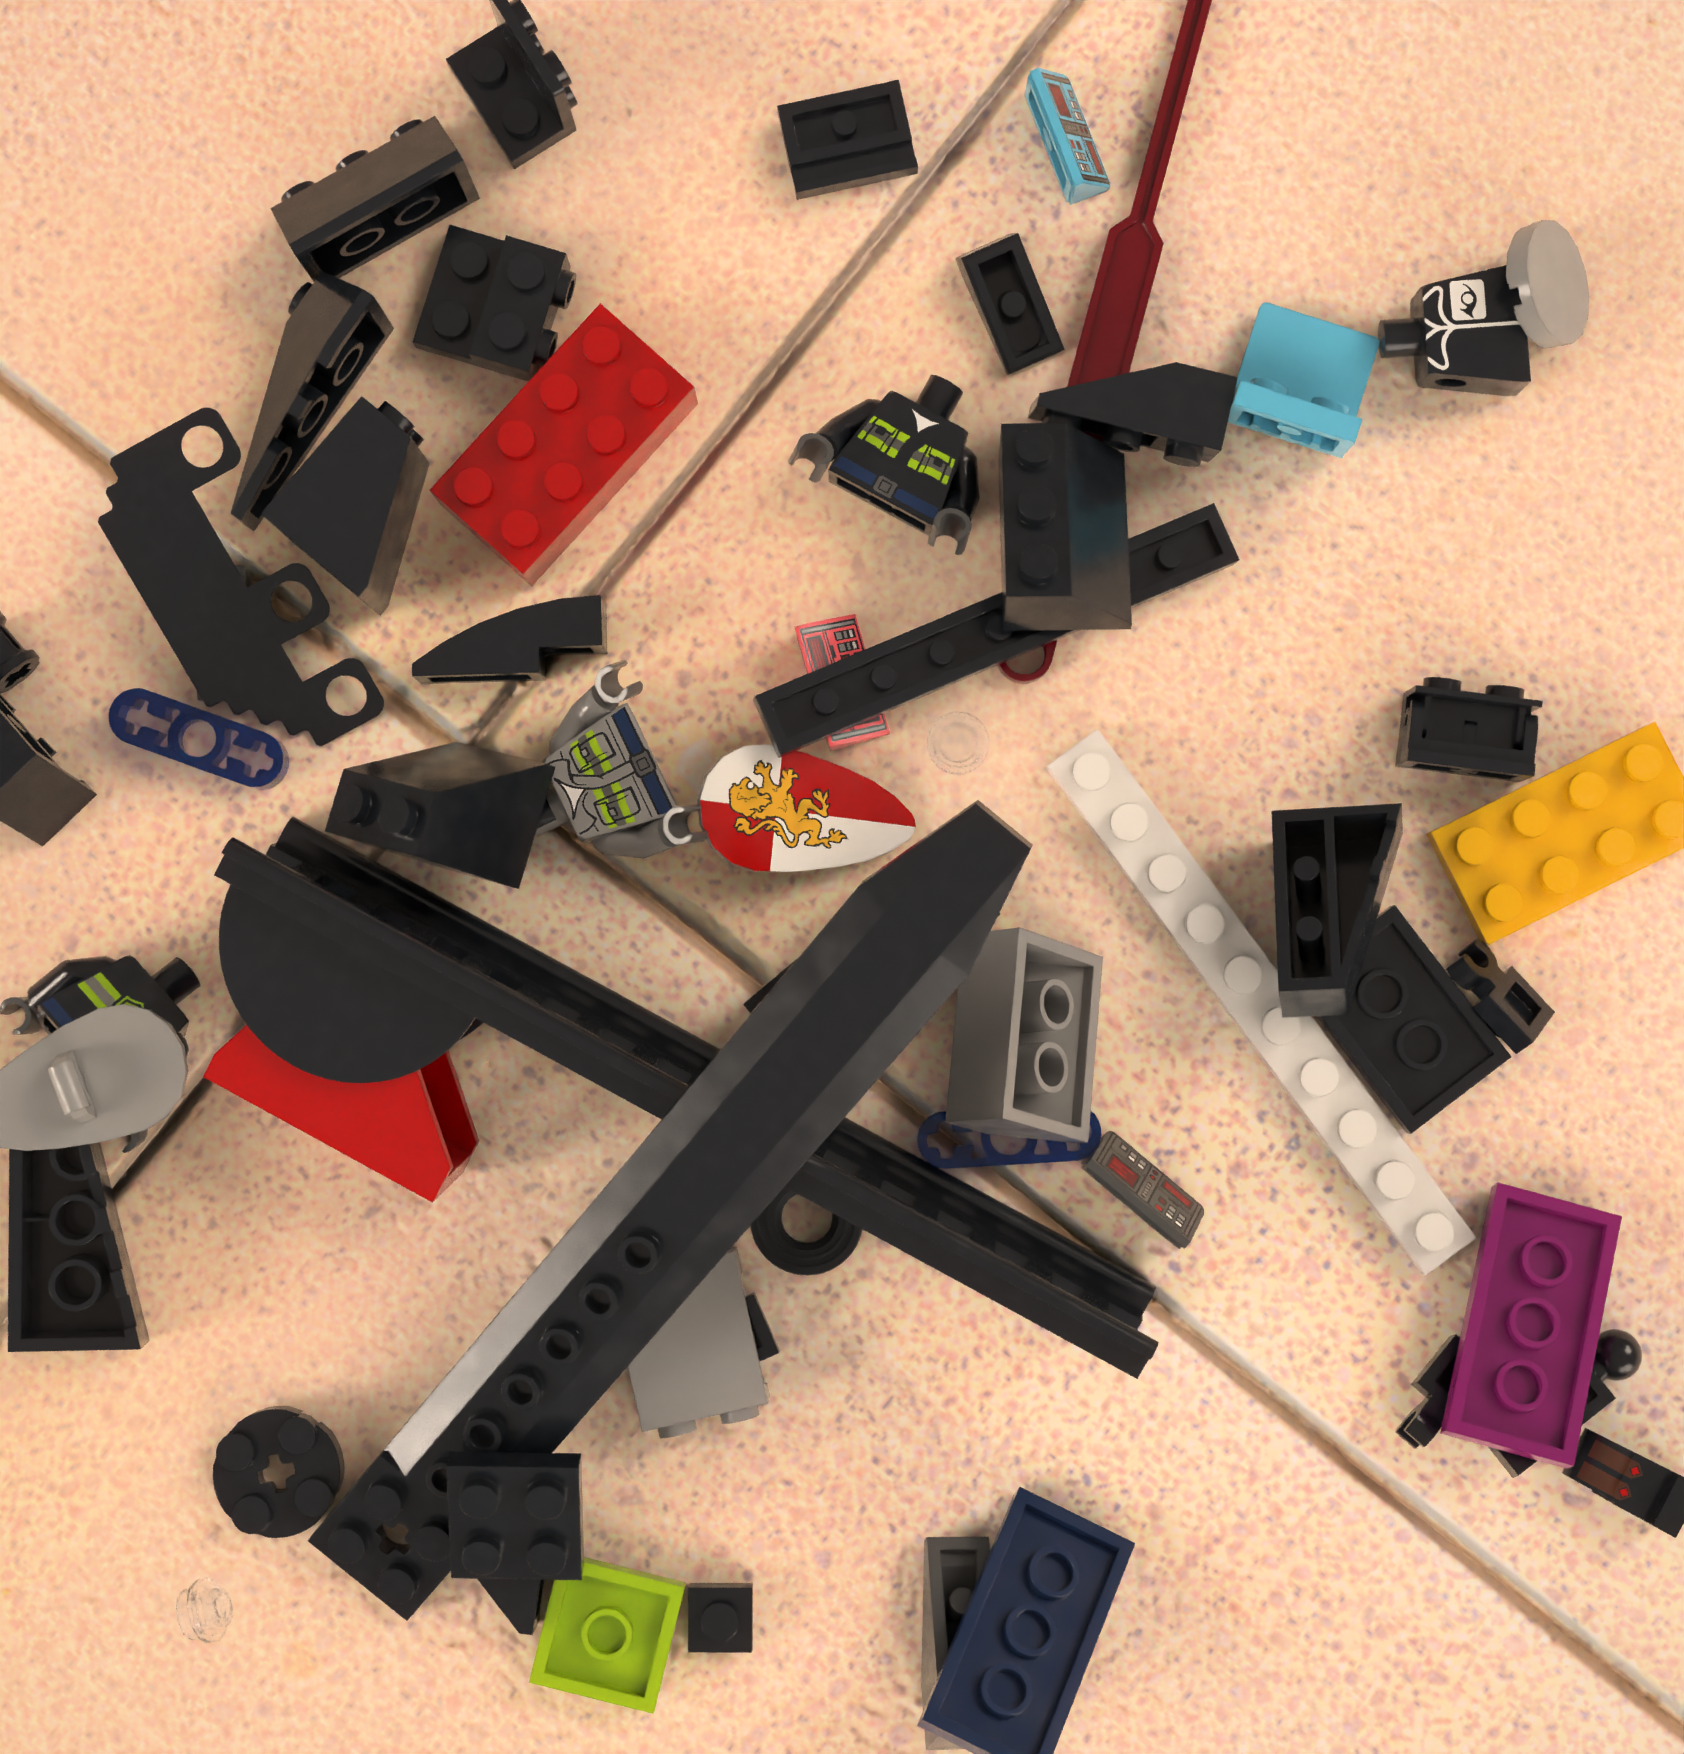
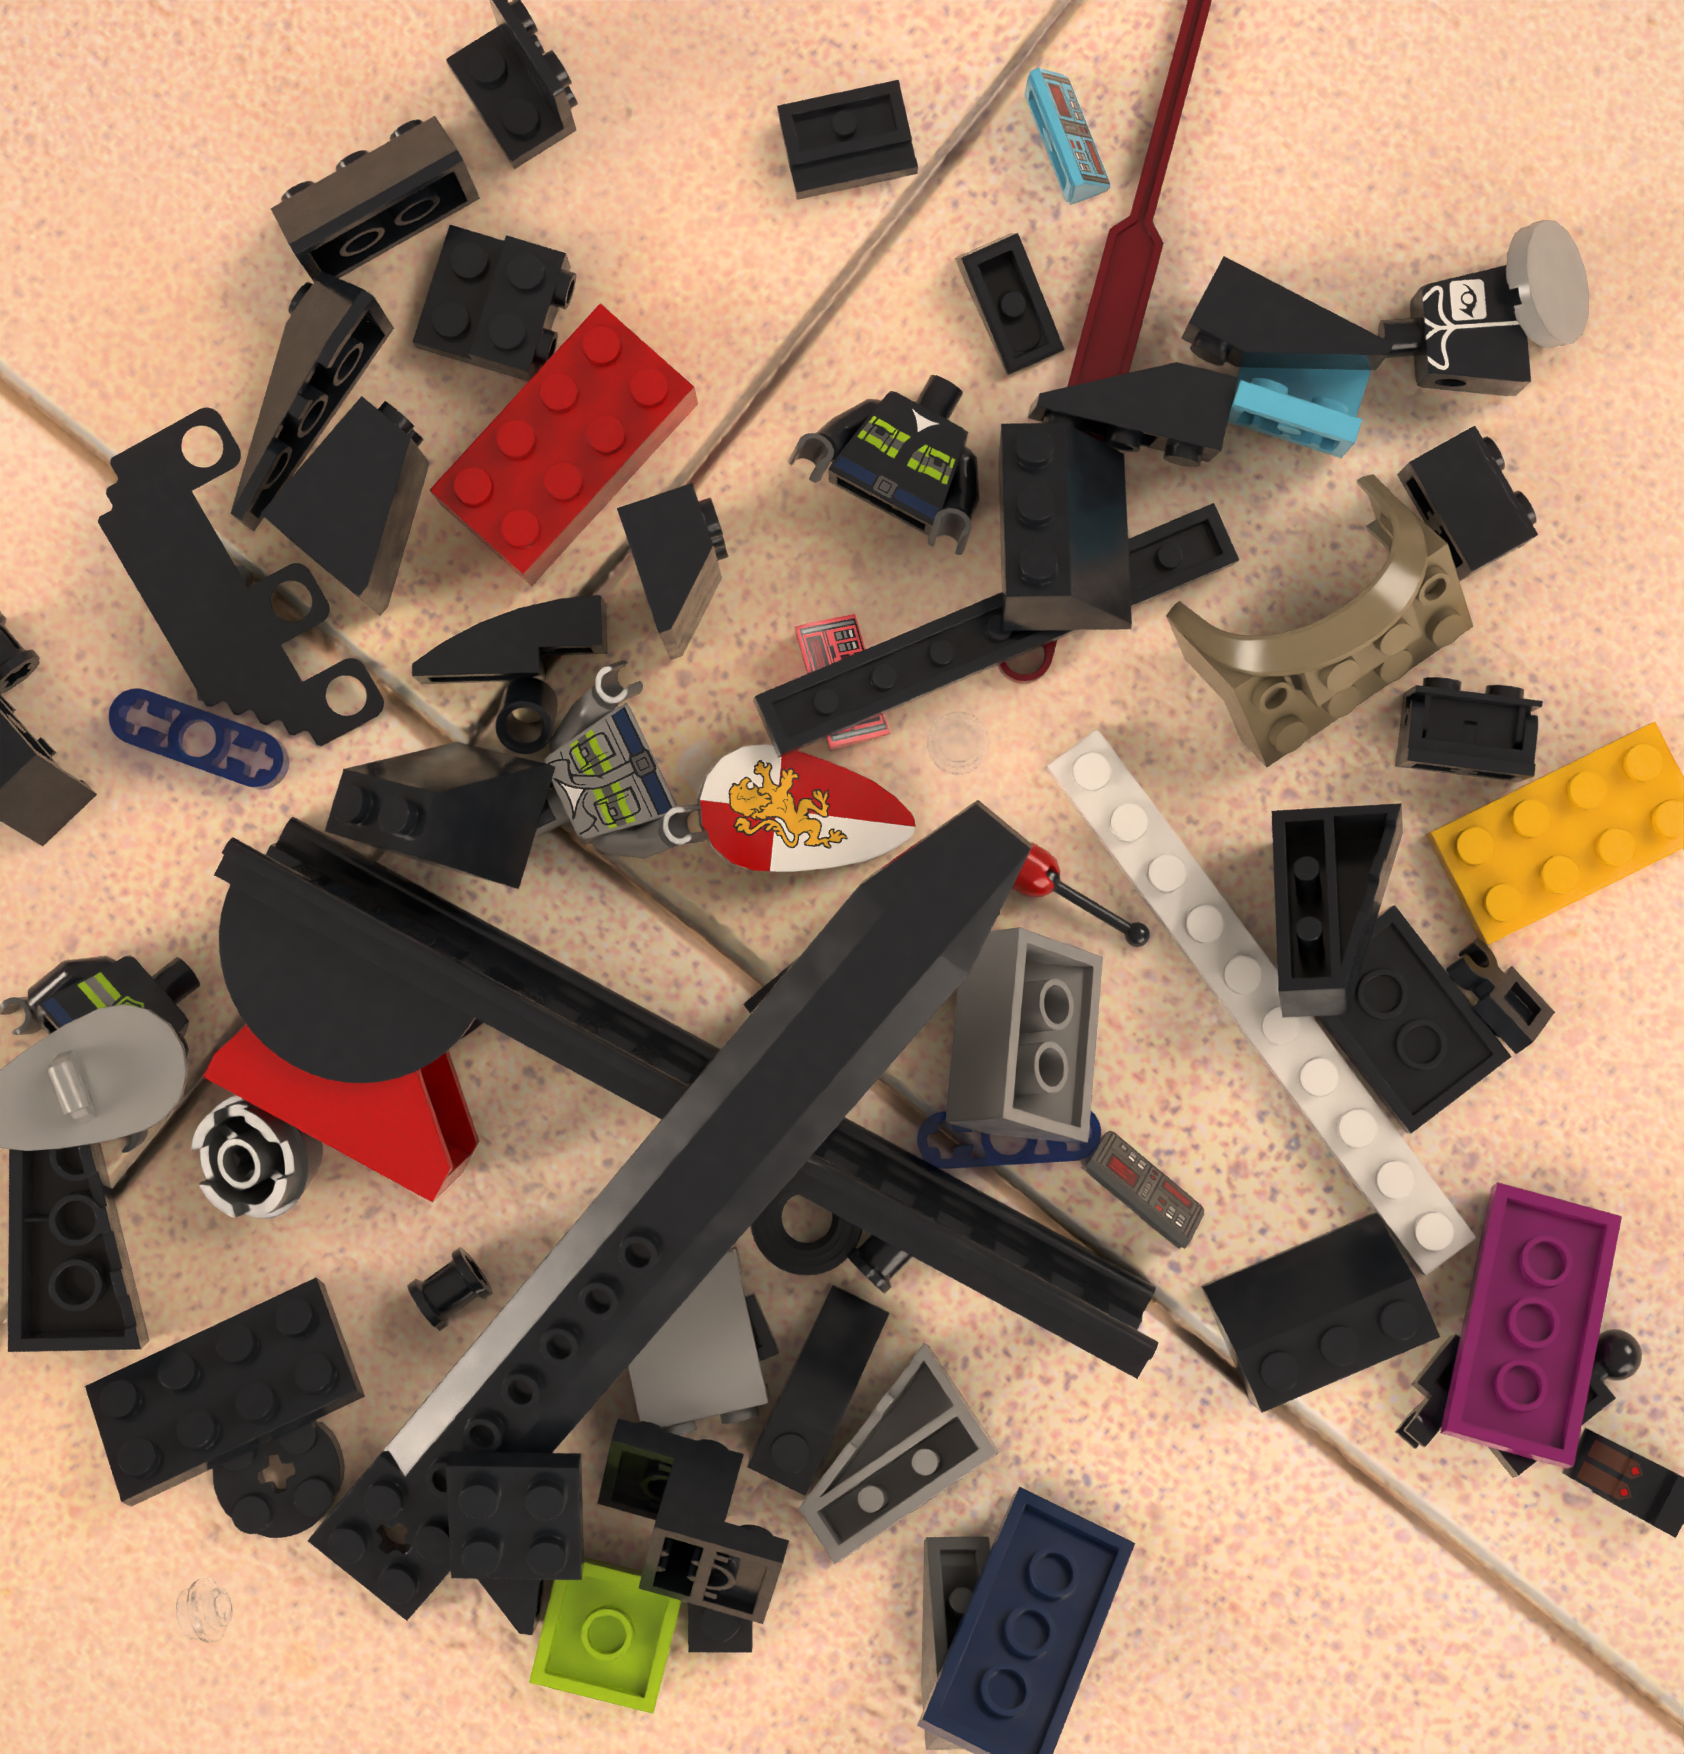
none -> black plate [85,1277,365,1507]
none -> dark grey cone [191,1095,323,1218]
none -> black bush [407,1247,493,1331]
none -> black beam [495,677,558,754]
none -> black bracket [597,1418,789,1624]
none -> black slope [617,483,728,660]
none -> black slope [747,1285,889,1496]
none -> light grey wedge [799,1343,1000,1564]
none -> black bush [846,1235,912,1294]
none -> hinge [1012,842,1150,947]
none -> dark tan piece [1166,474,1473,767]
none -> black slope [1181,256,1394,370]
none -> black slope [1201,1212,1440,1413]
none -> black hinge [1397,425,1538,581]

